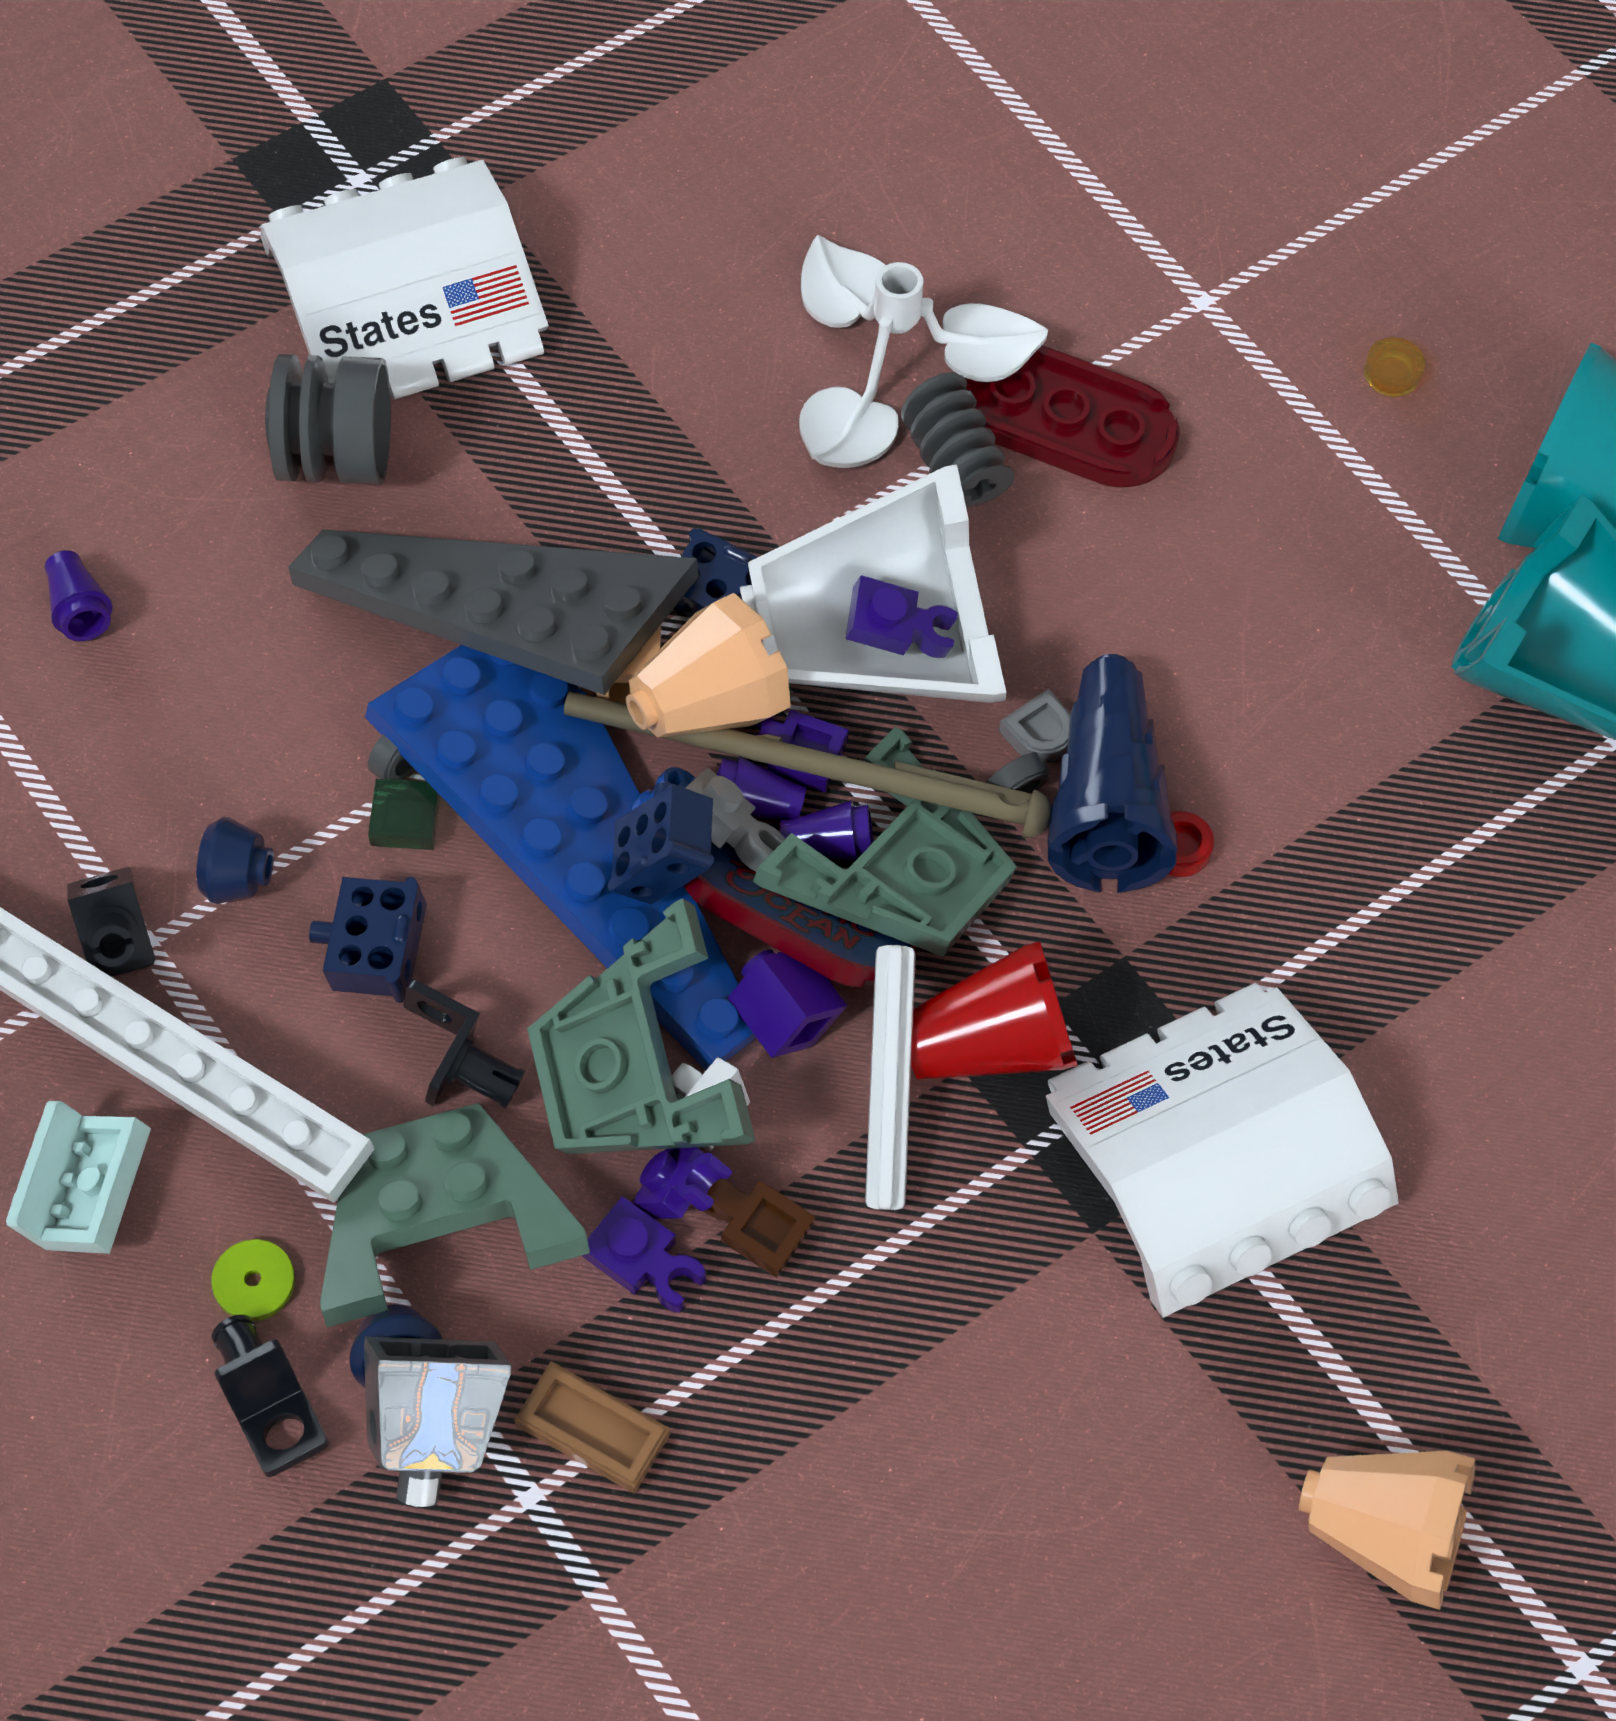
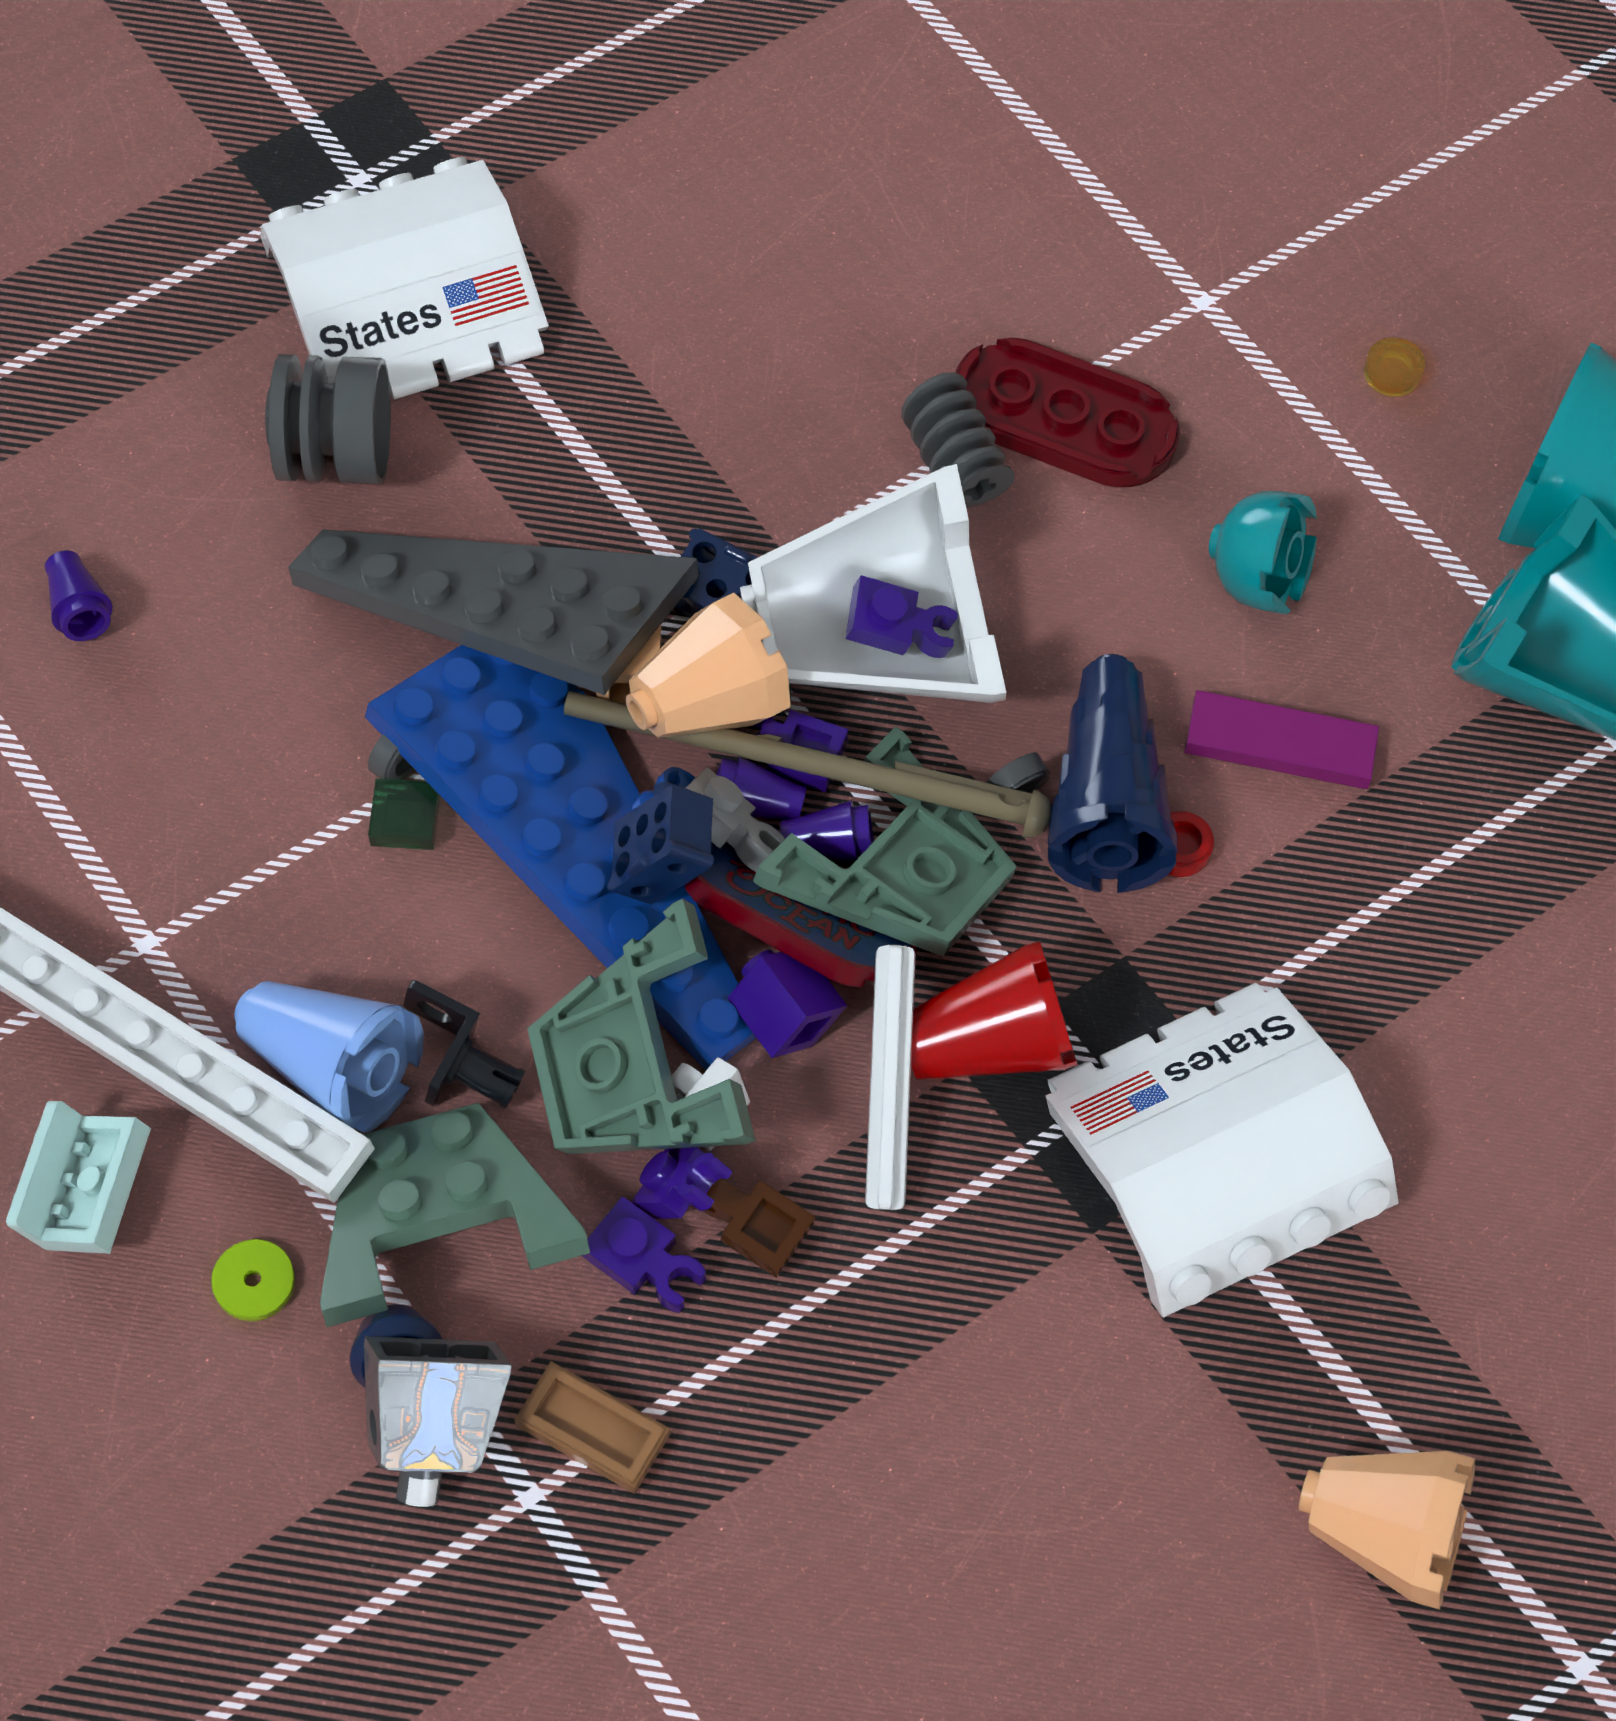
black bracket [67,867,155,977] -> none
dark blue cone [196,817,274,904] -> none
black bracket [211,1314,329,1477] -> none
dark blue piece [309,877,427,1003] -> none
white plant [799,235,1048,468] -> none
light grey tile [999,689,1070,764] -> none
none -> light blue cone [234,981,424,1133]
none -> magenta tile [1184,690,1379,789]
none -> teal cylinder [1209,491,1317,615]

